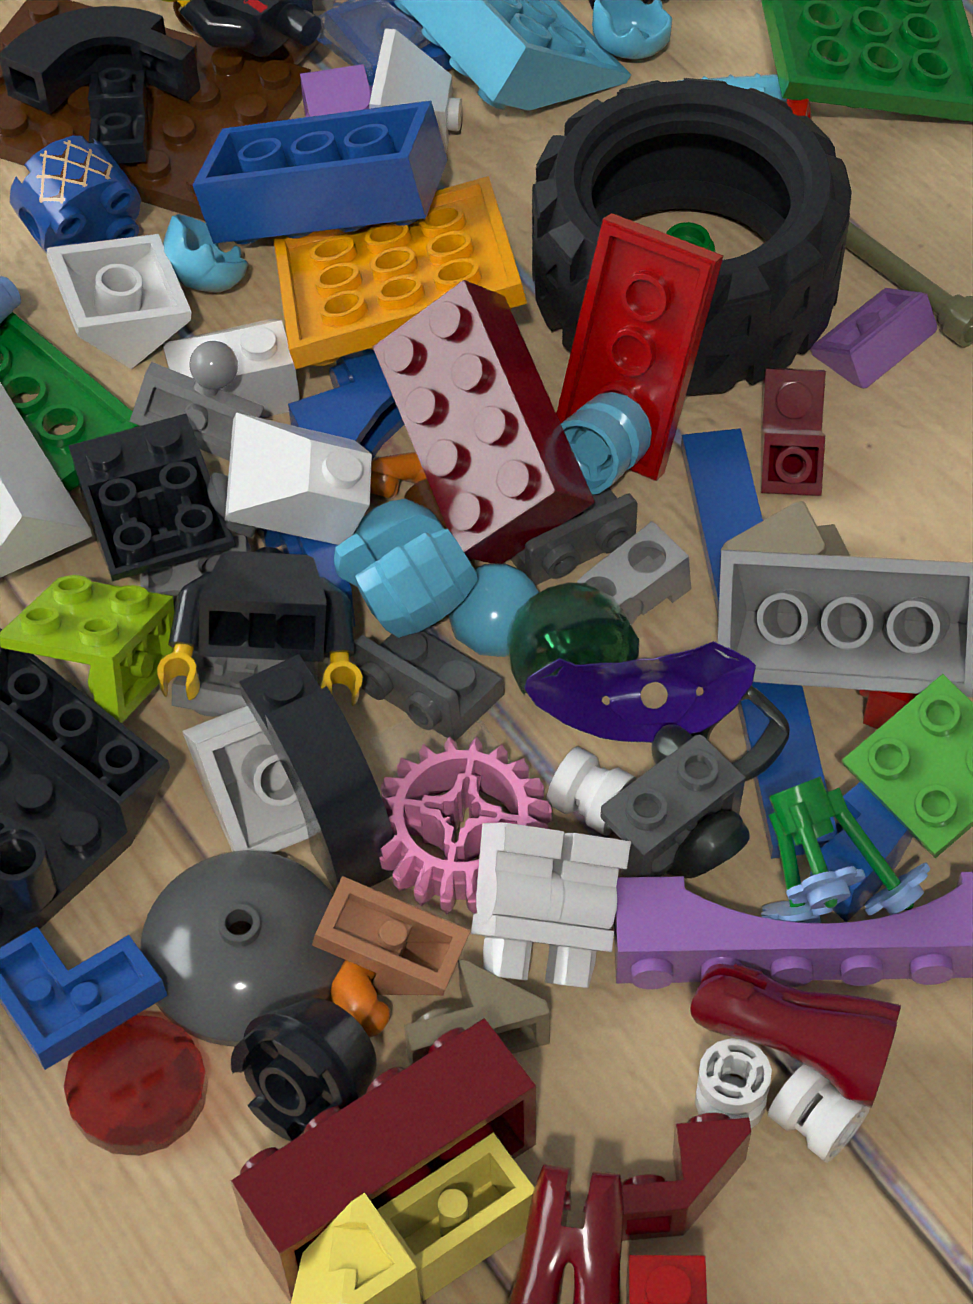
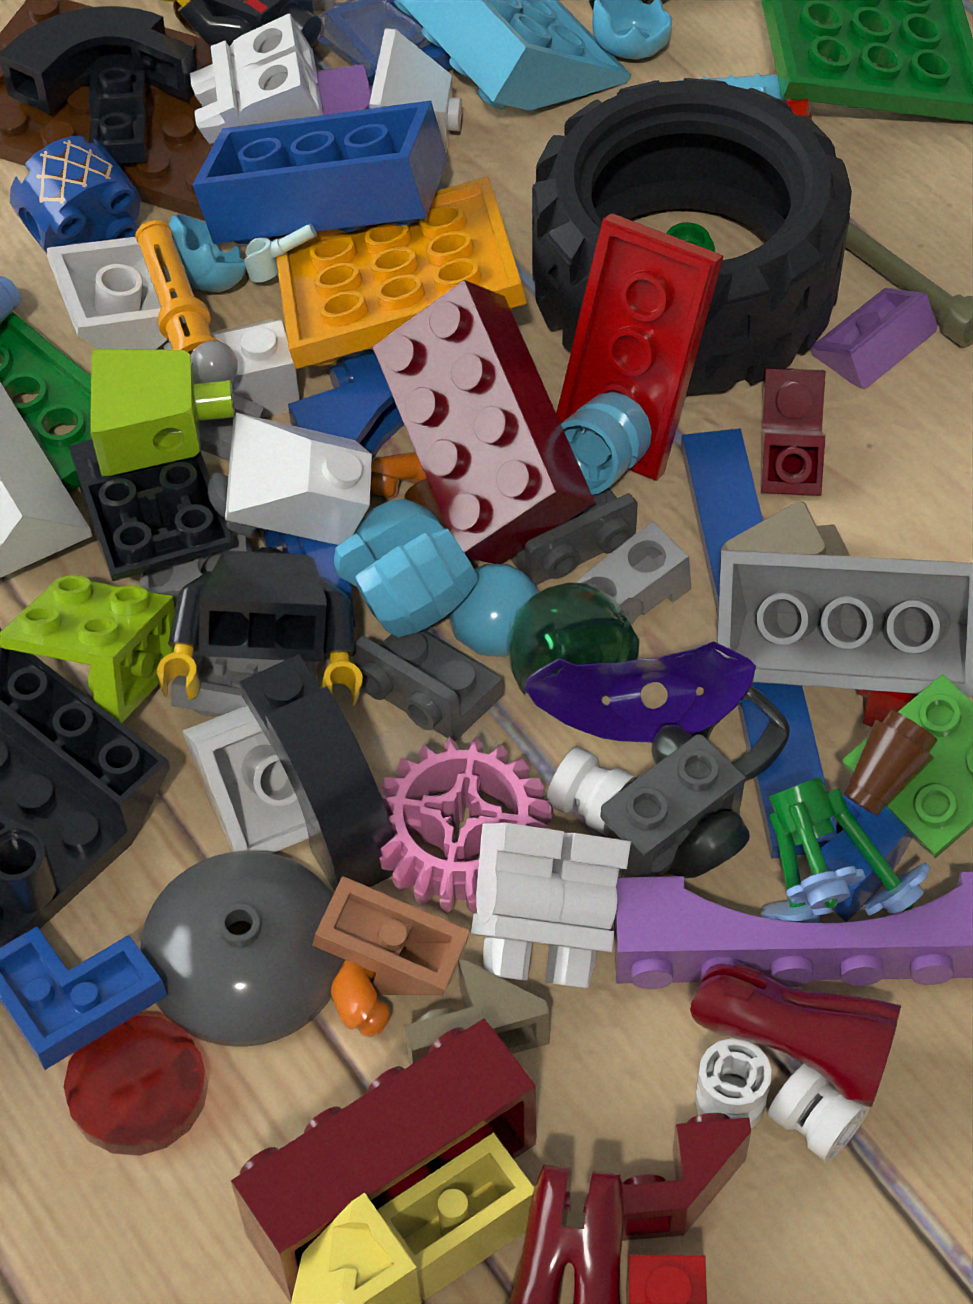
black cone [231,998,377,1141] -> none
none -> lime torso [91,349,235,477]
none -> light orange pin [135,220,218,355]
none -> white hips [190,13,323,145]
none -> light aqua hand [244,224,317,283]
none -> reddish brown cone [843,710,938,817]

